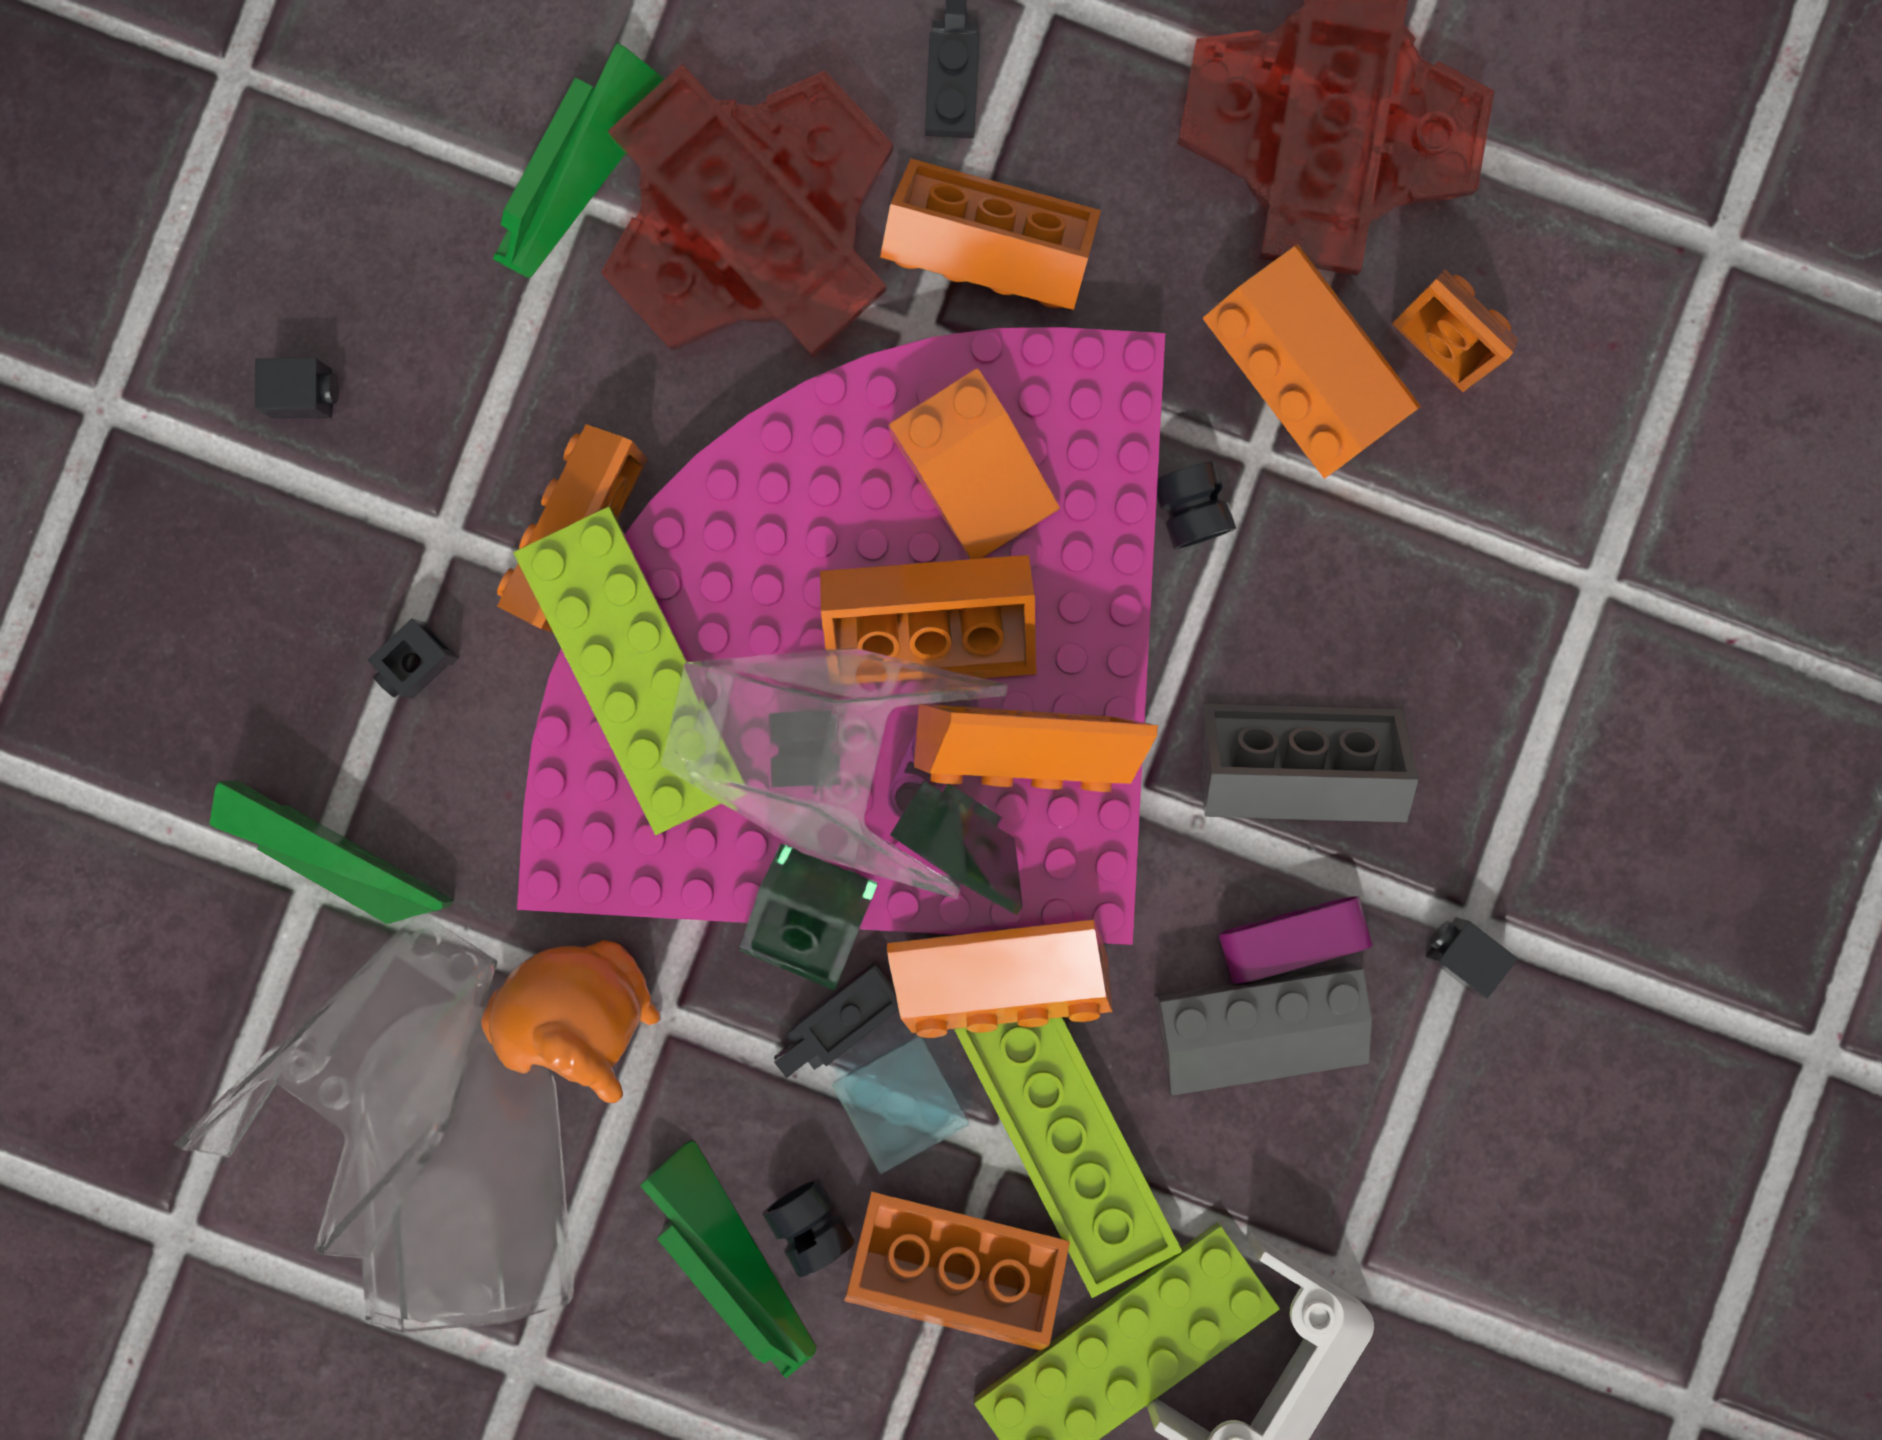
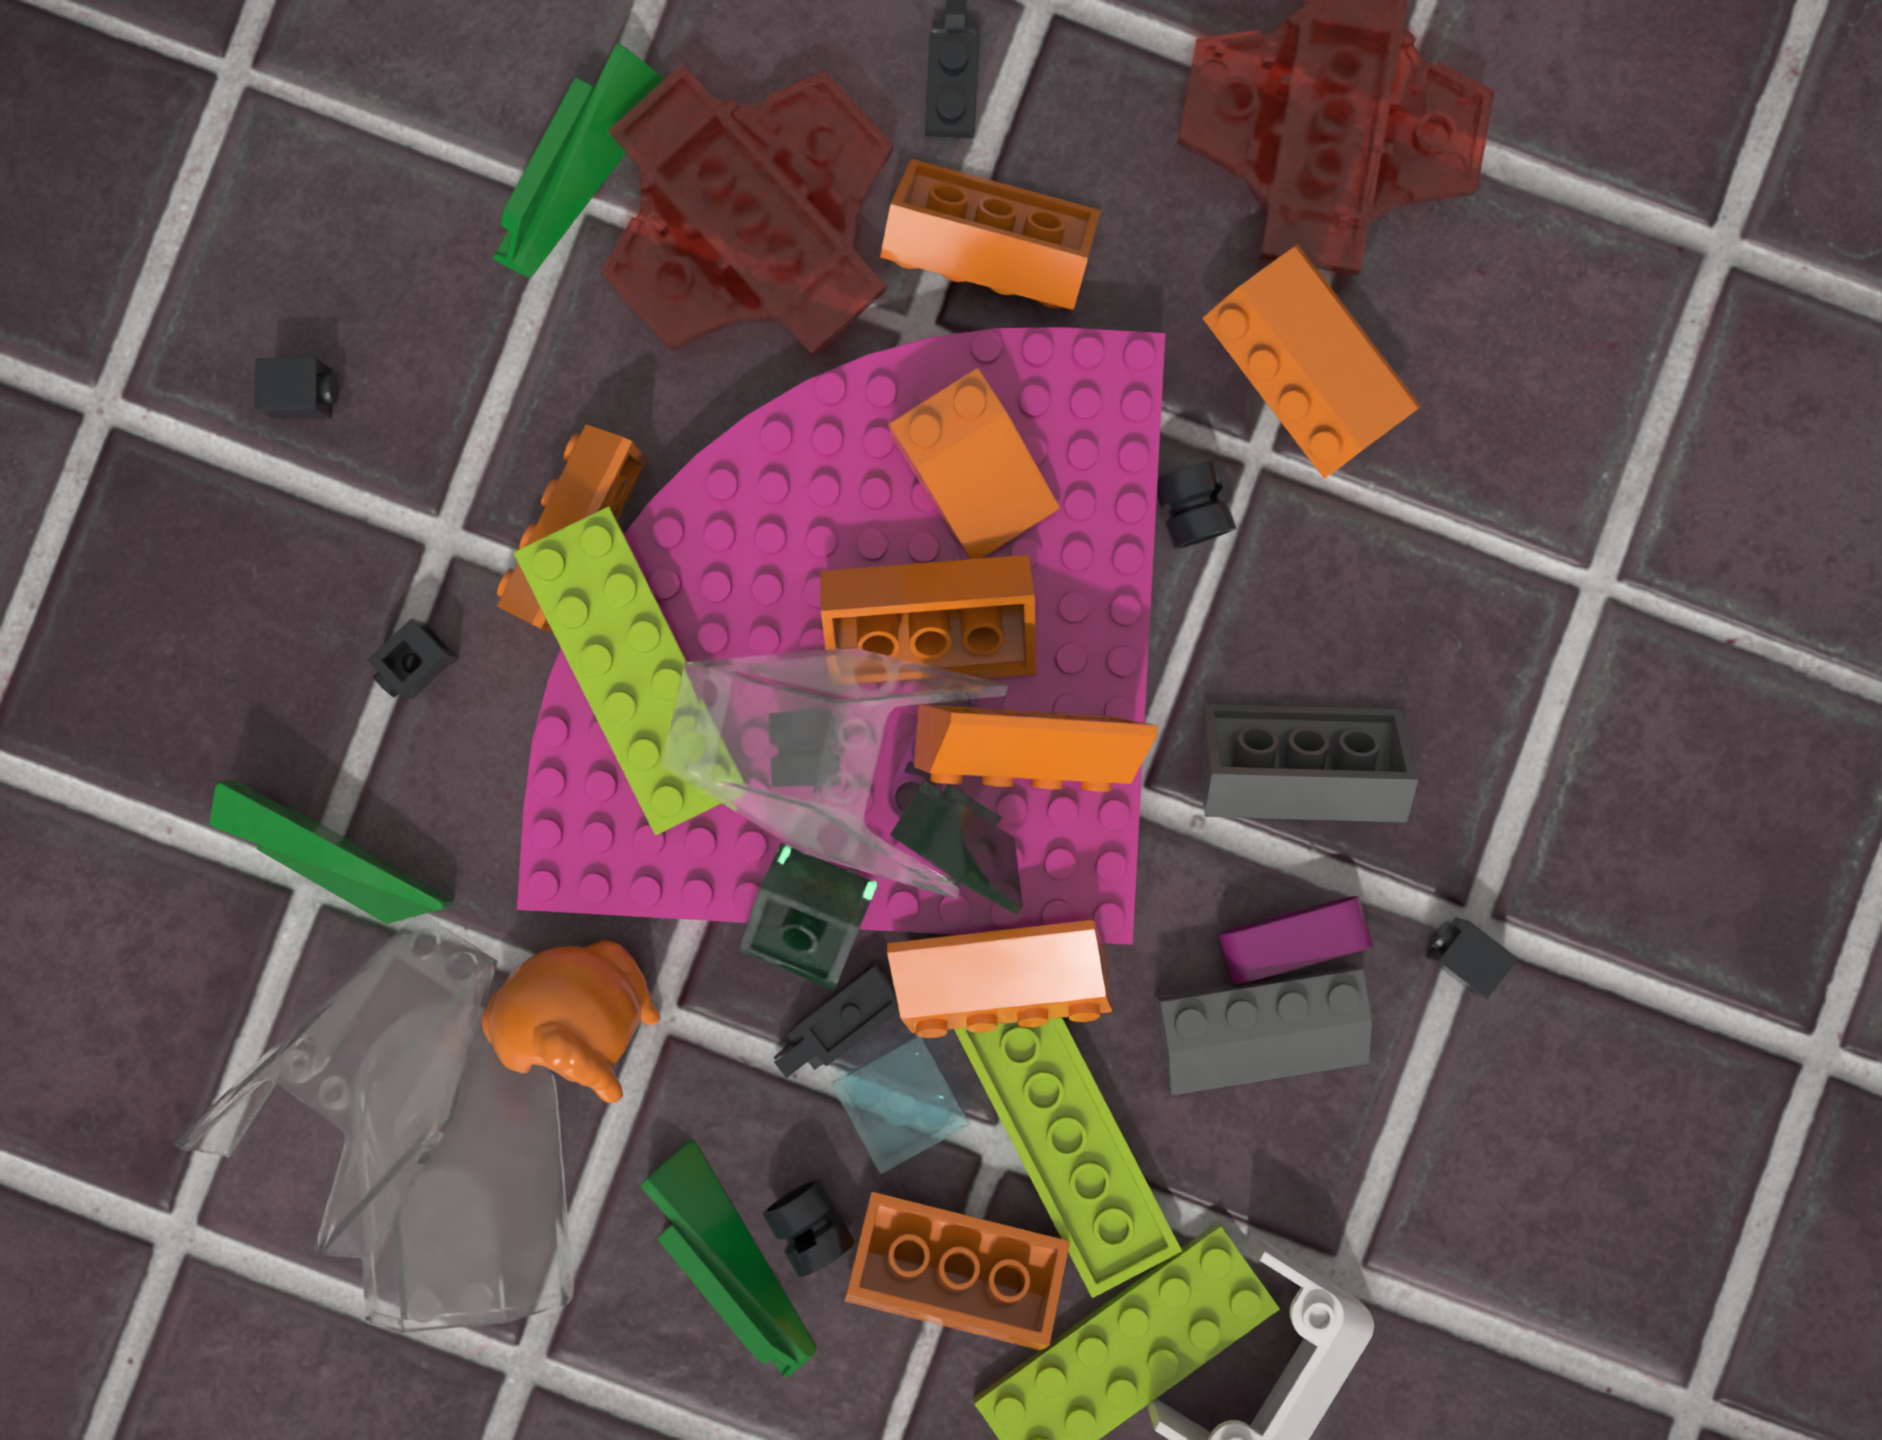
orange slope [1392,269,1518,392] -> none

